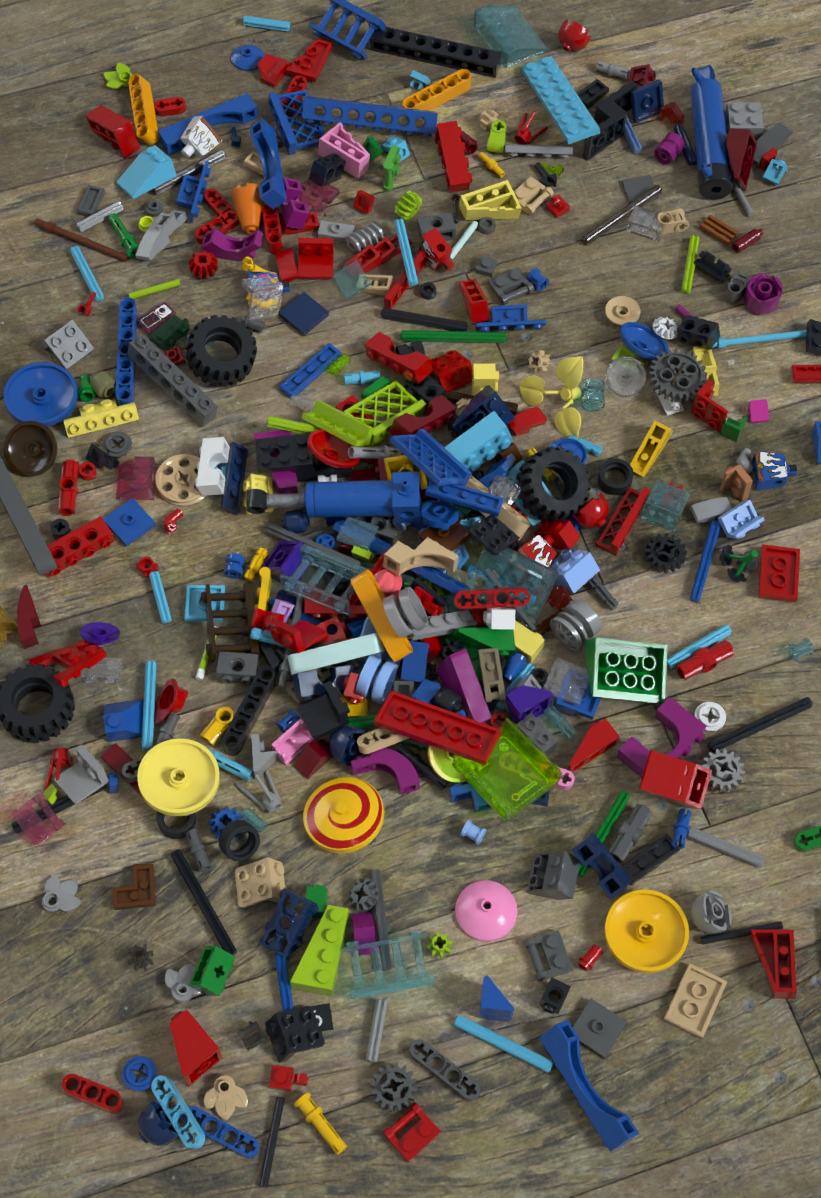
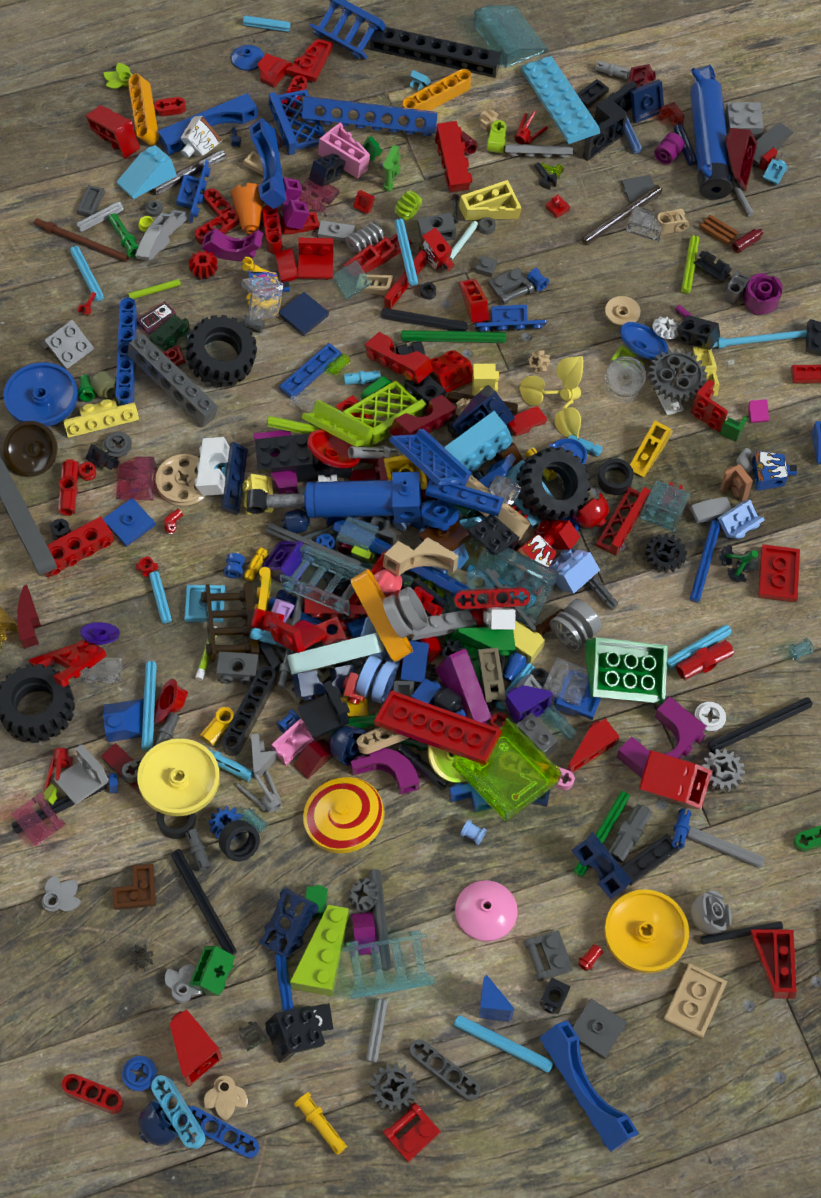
tan bracket [235,857,286,908] -> none
black bar [259,1097,285,1188] -> none
red plate [269,1065,308,1091] -> none
medium azure bracket [381,137,410,162] -> none
lime gear [427,931,453,960] -> none
yellow bar [478,152,505,178] -> none
tan plate [514,176,554,215] -> none
dark grey slope [526,851,580,900] -> none
clear red gear [547,585,573,610] -> none
red cylinder [558,19,592,52] -> none
clear light blue wheel [581,377,605,412] -> none

